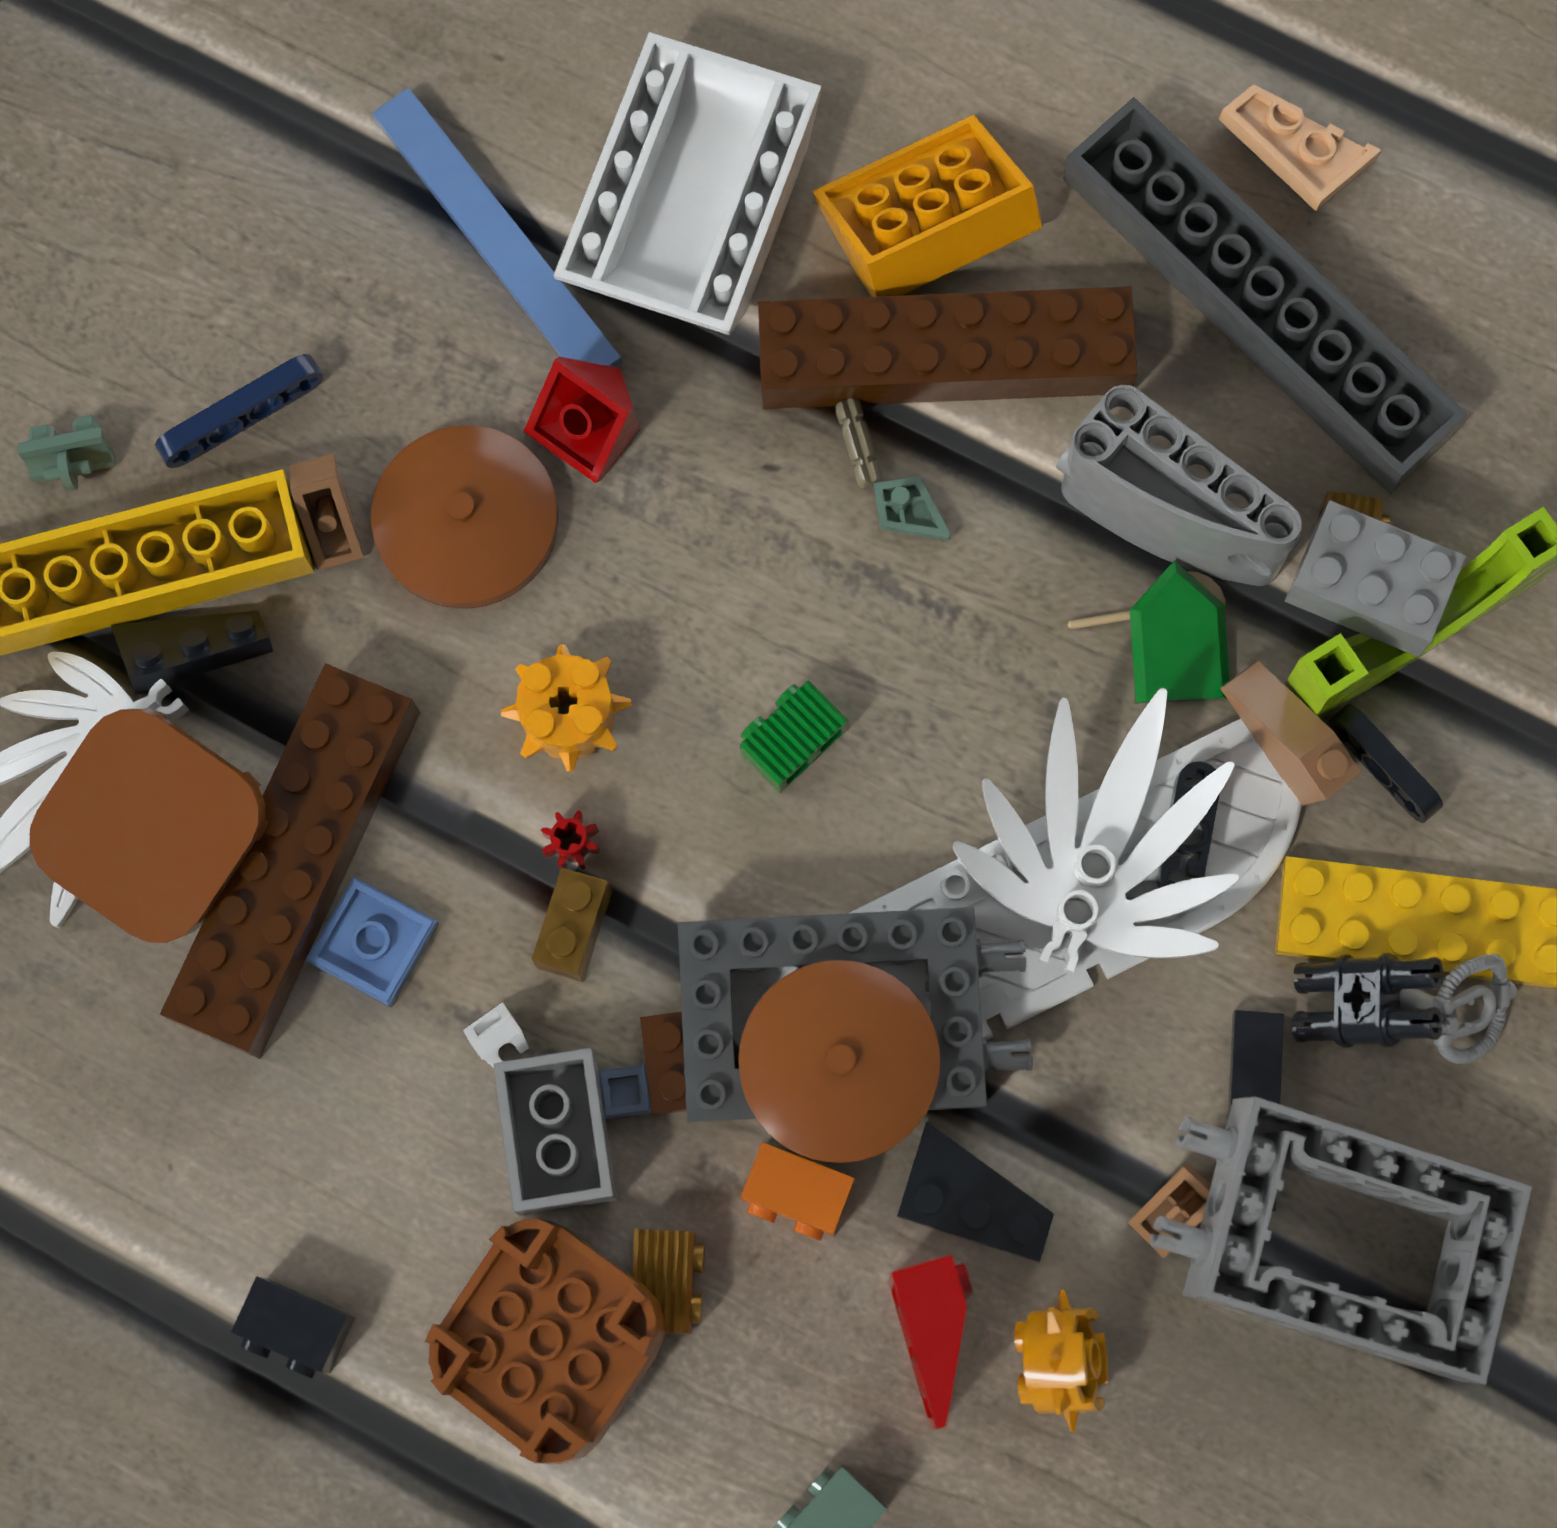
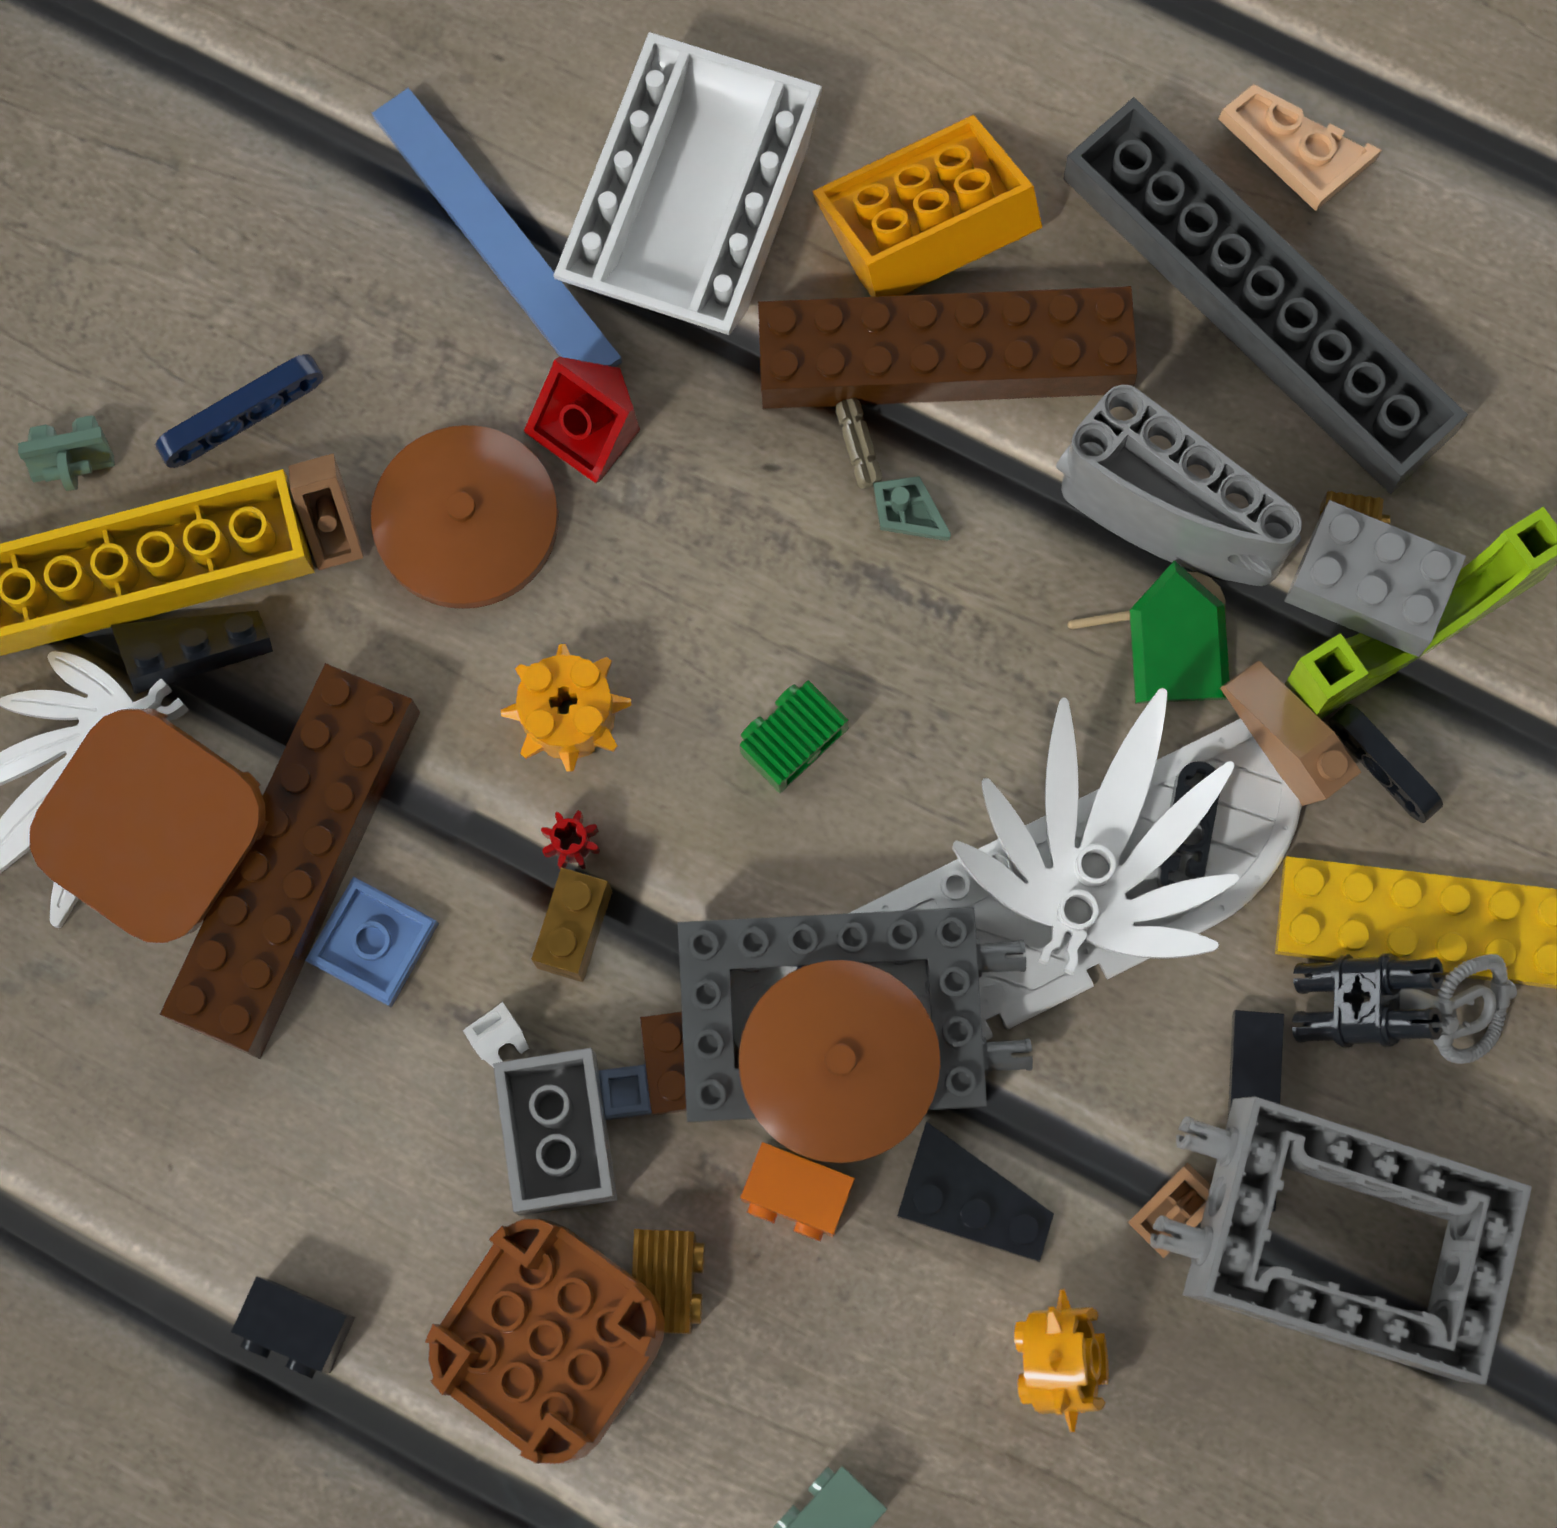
red slope [888,1254,973,1429] -> none

